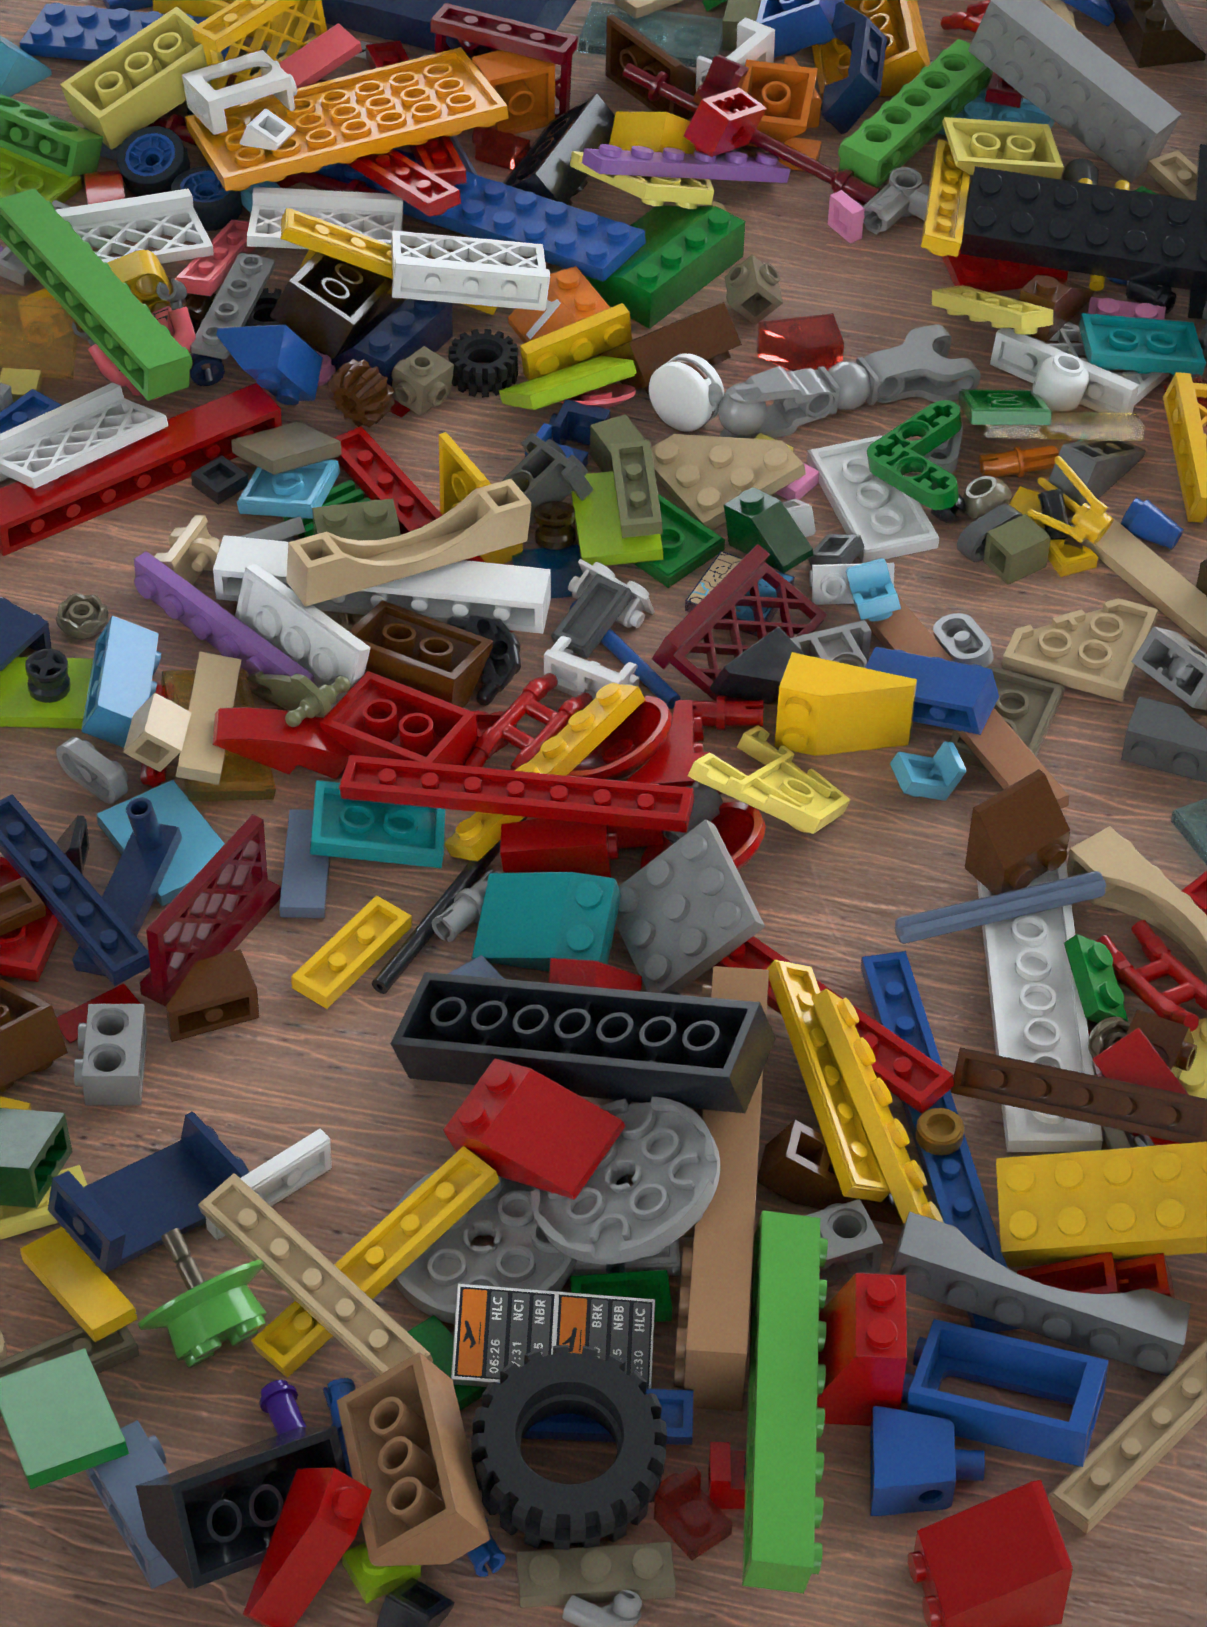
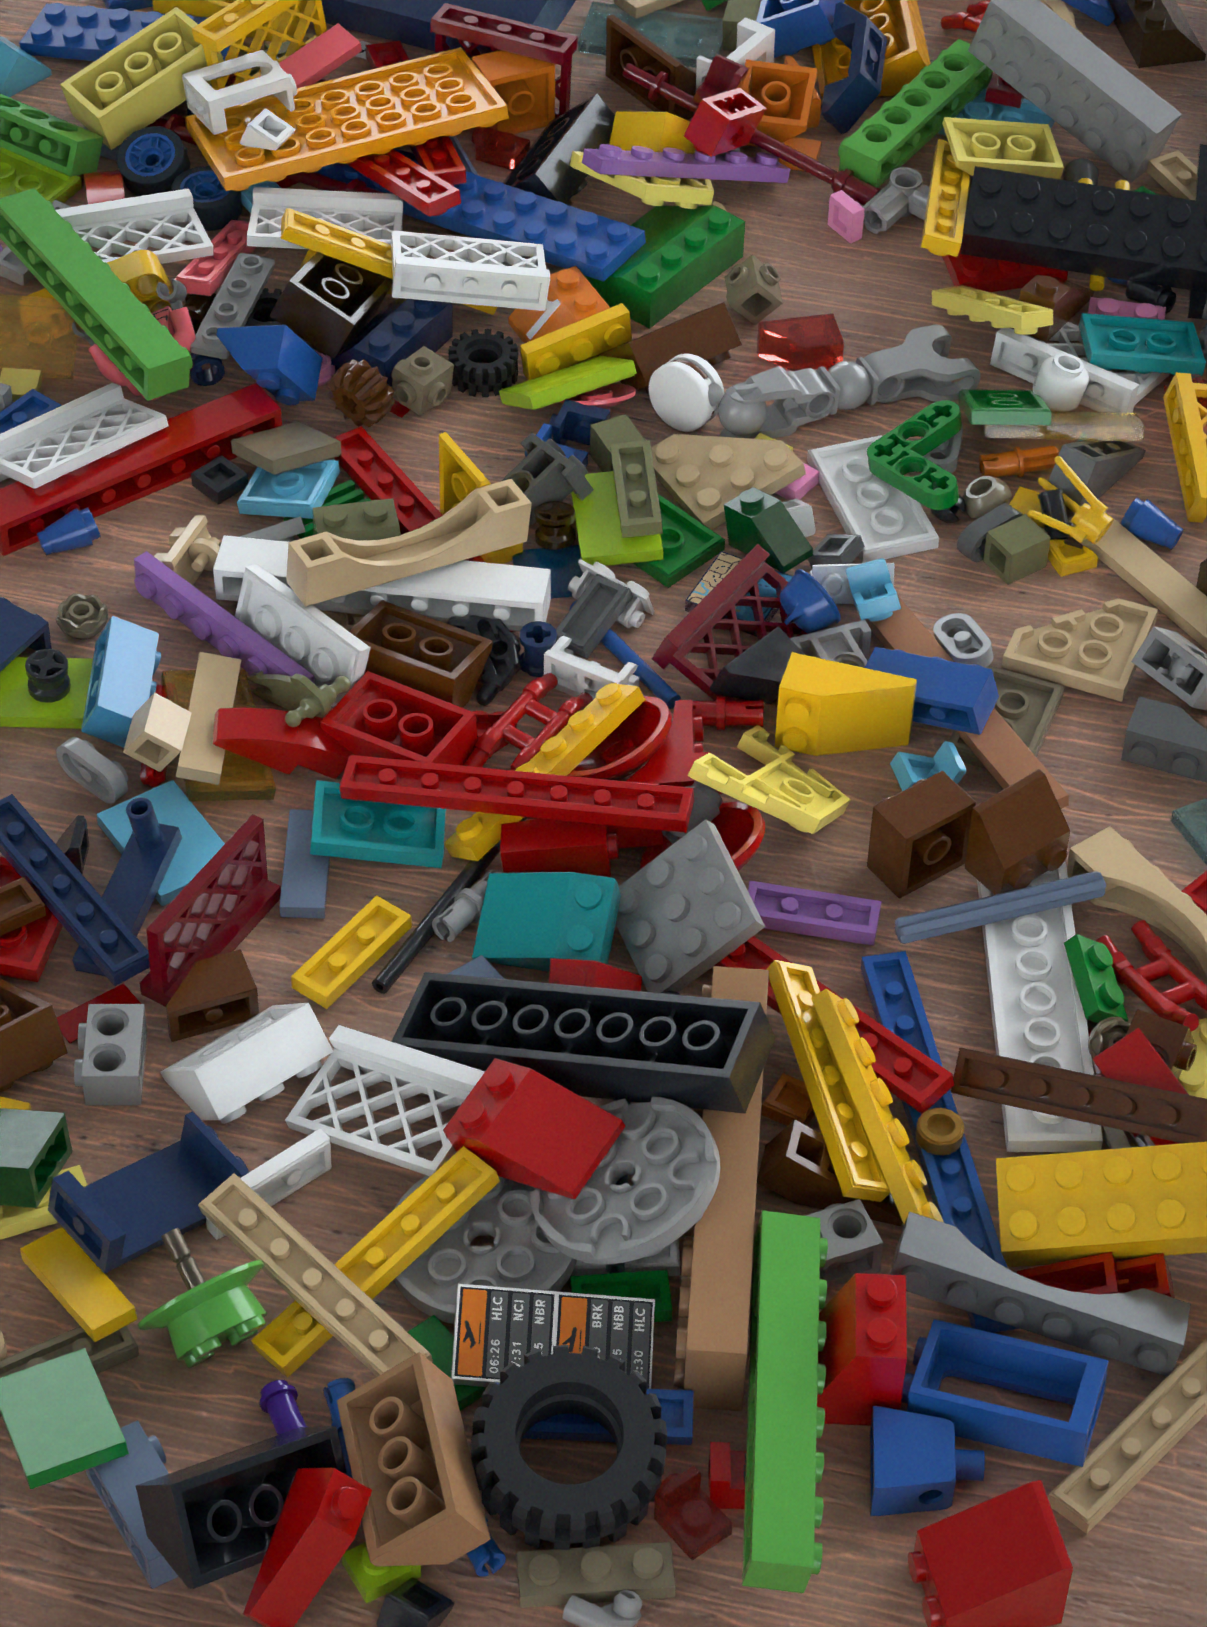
none -> blue cone [37,507,101,556]
none -> white slope [160,1003,334,1124]
none -> white fence [285,1025,484,1176]
none -> dark blue bush [519,621,557,677]
none -> medium lavender plate [748,881,882,946]
none -> orange tile [761,1073,815,1126]
none -> blue piece [779,569,841,634]
none -> reddish brown brick [867,770,976,899]

